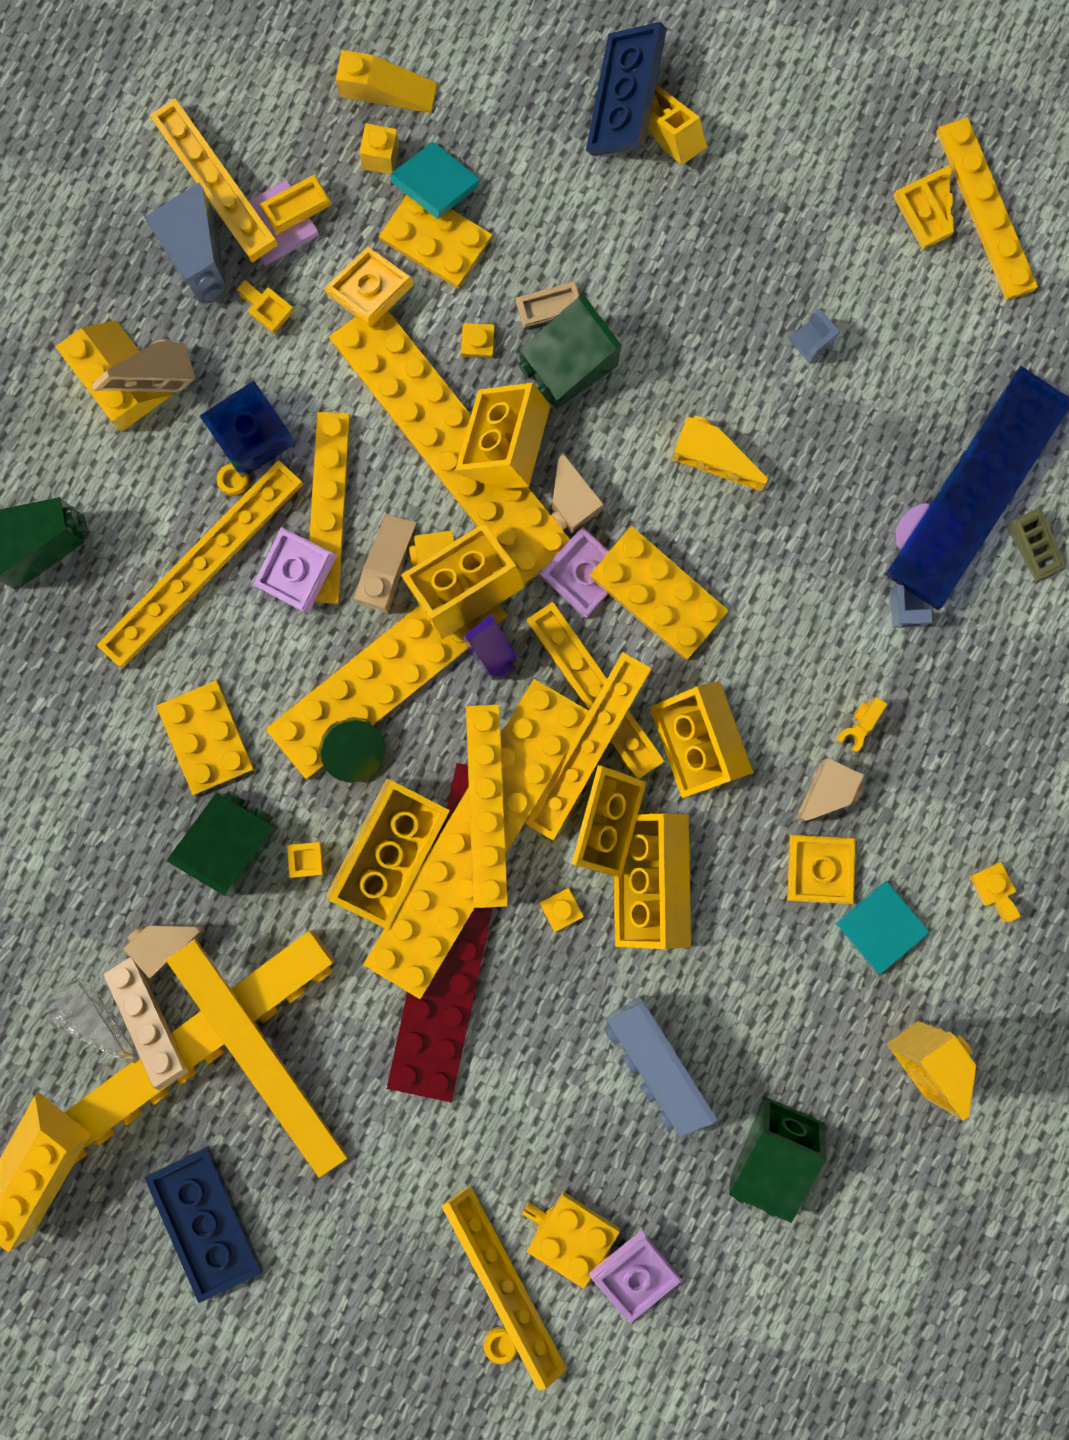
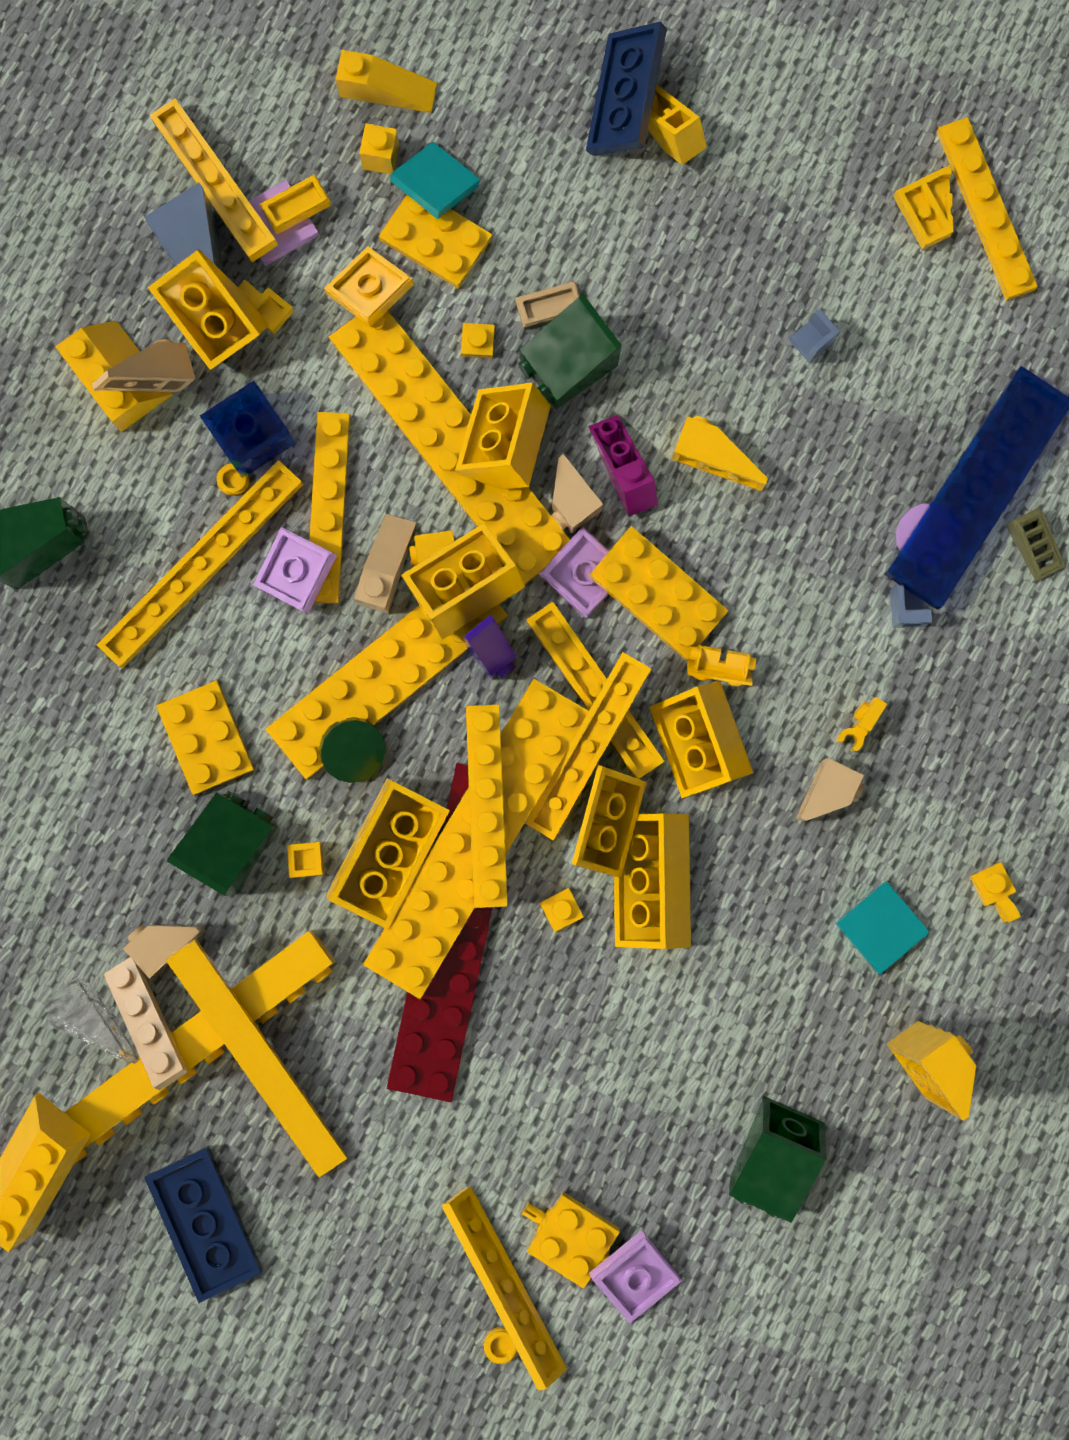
sand blue slope [604,996,718,1137] -> none
yellow tile [787,835,856,904] -> none
none -> yellow slope [148,249,269,370]
none -> magenta slope [588,414,658,517]
none -> yellow hinge [687,645,756,686]

